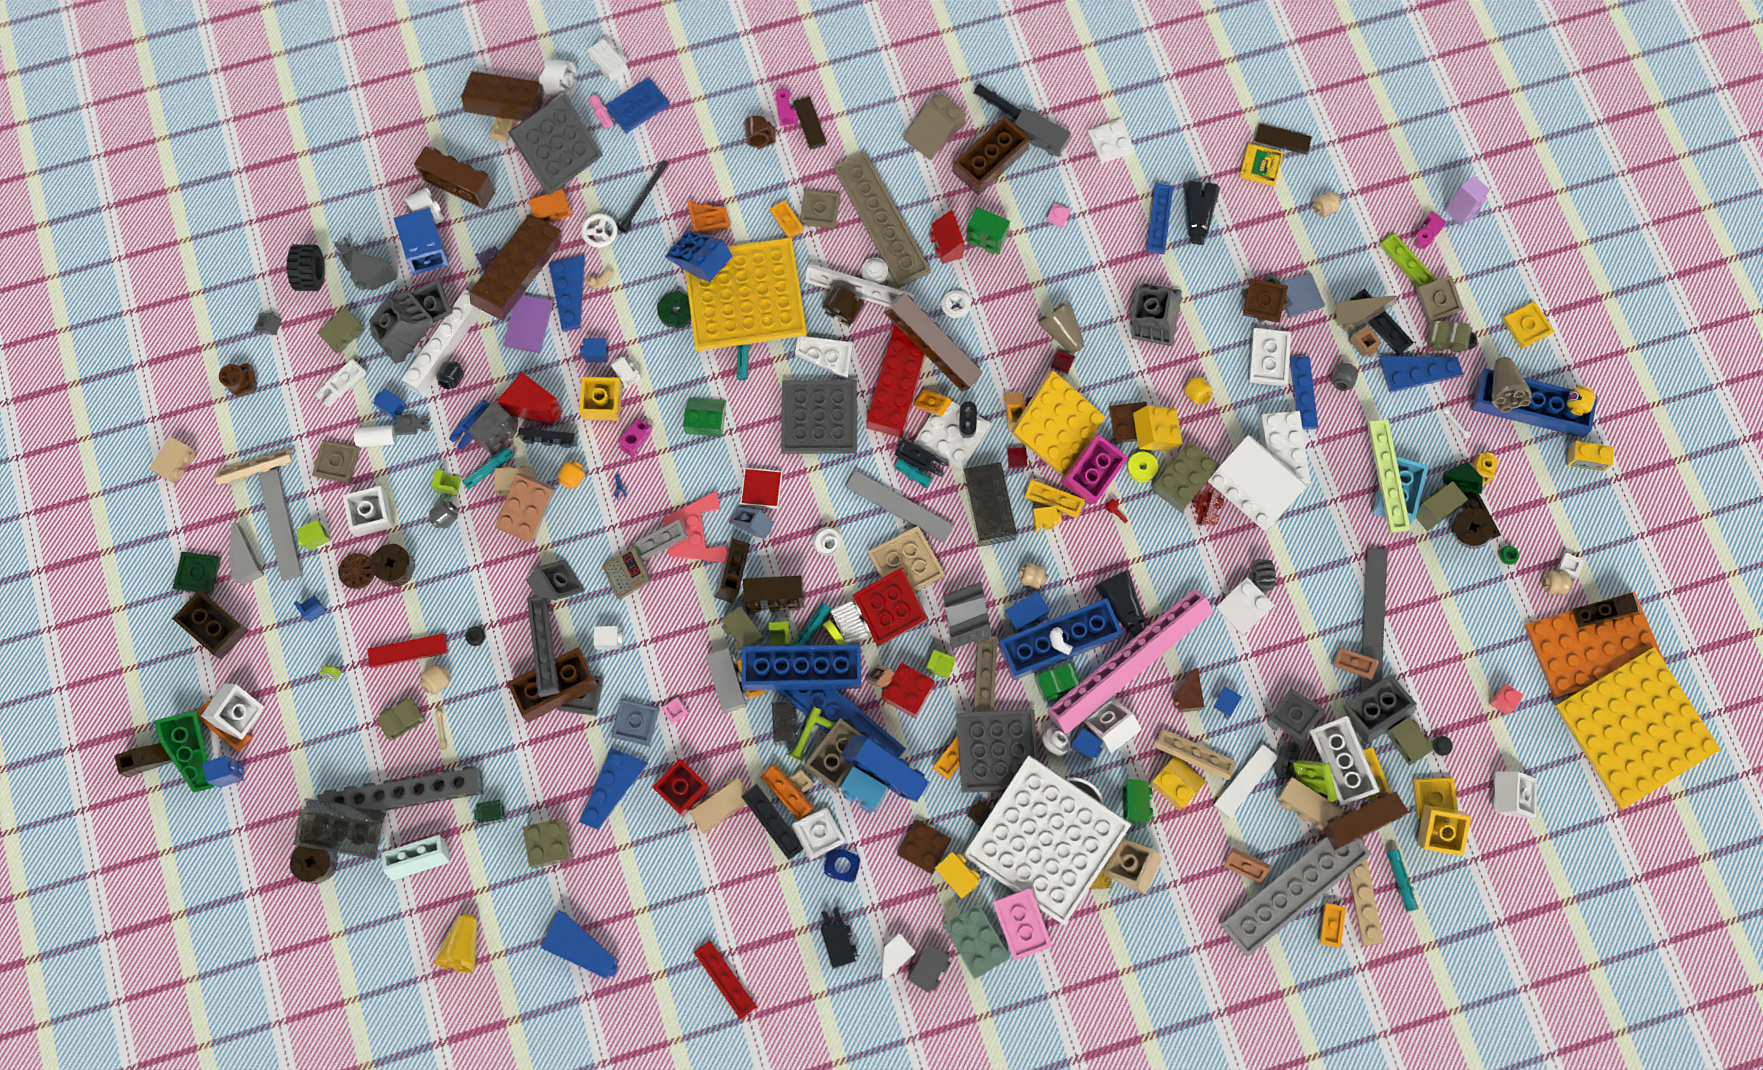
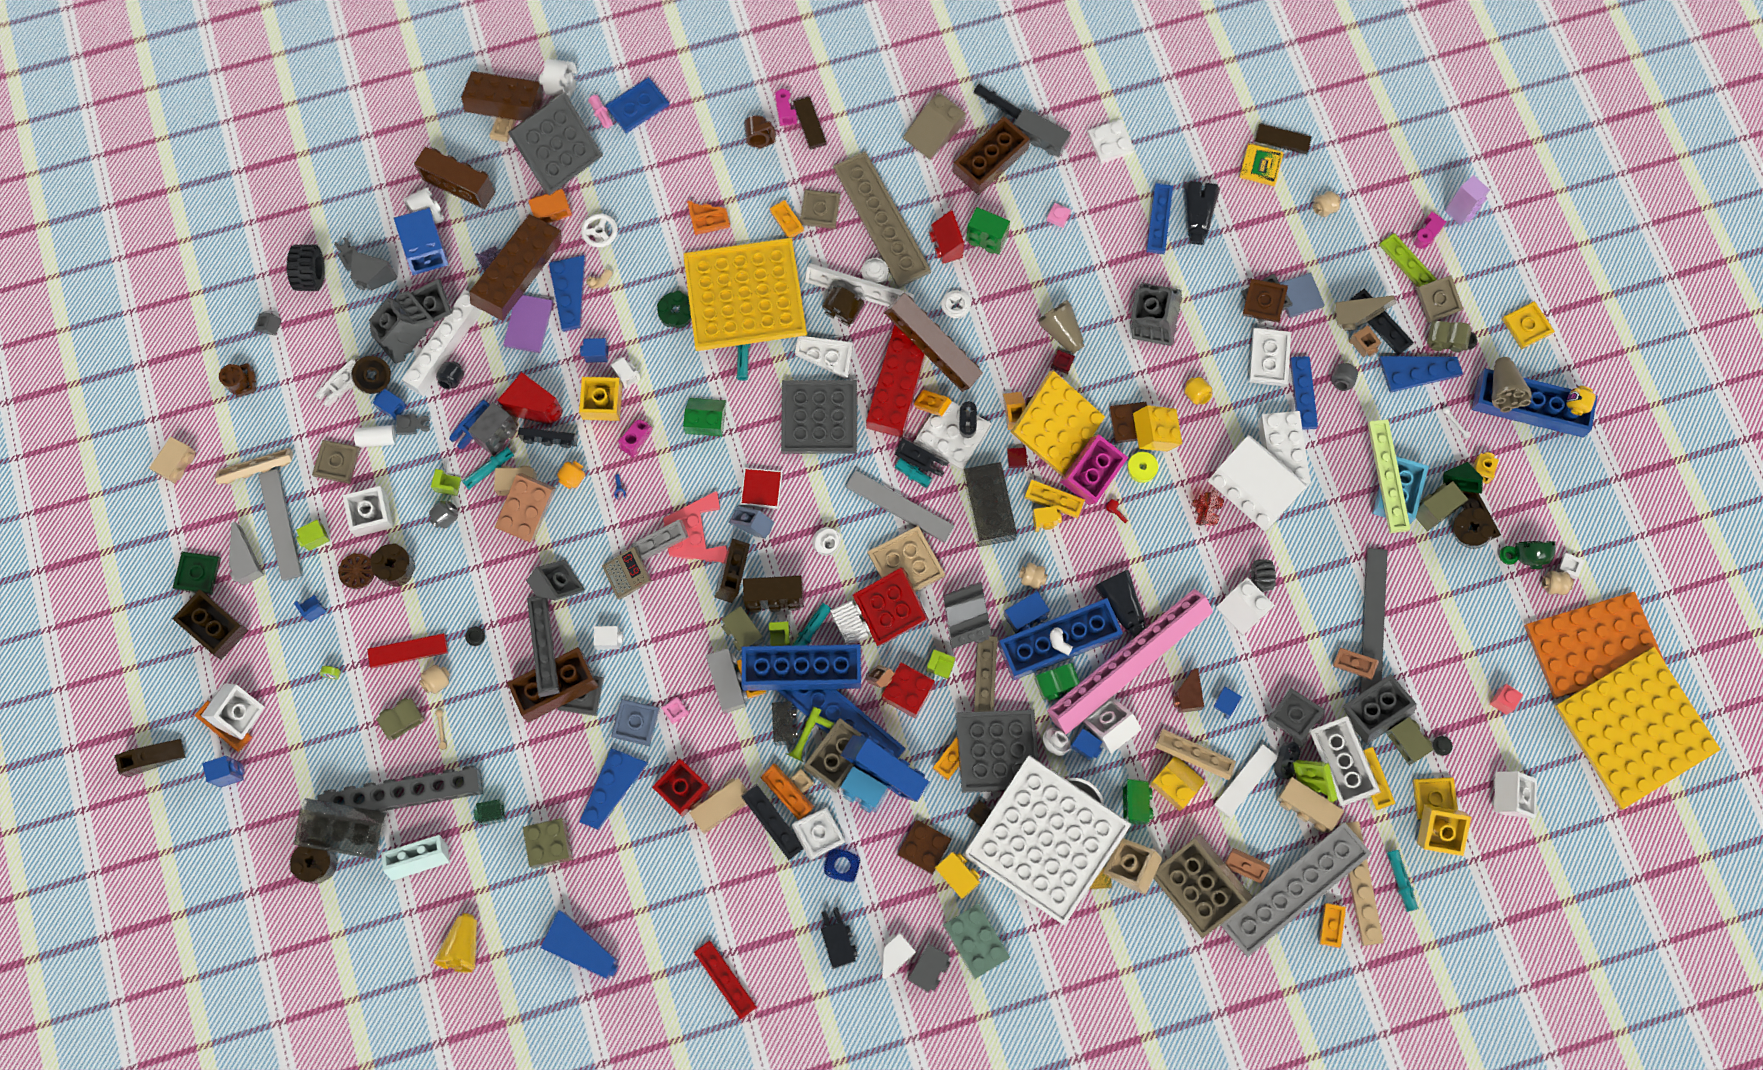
green wedge [154,710,214,793] -> none
olive brick [317,308,365,354] -> none
white brick [587,38,628,82] -> none
black piece [616,160,668,234] -> none
blue slope [665,231,733,282] -> none
neon yellow piece [823,620,846,645] -> none
bright pink plate [993,888,1052,961] -> none
olive brick [1152,441,1220,513] -> none
reddish brown brick [1323,791,1409,850] -> none
yellow brick [1566,441,1614,472] -> none
dark brown slope [1573,593,1641,628] -> none
none -> dark brown brick [351,356,391,394]
none -> dark tan slope [1153,833,1253,939]
none -> dark green cylinder [1515,541,1556,569]

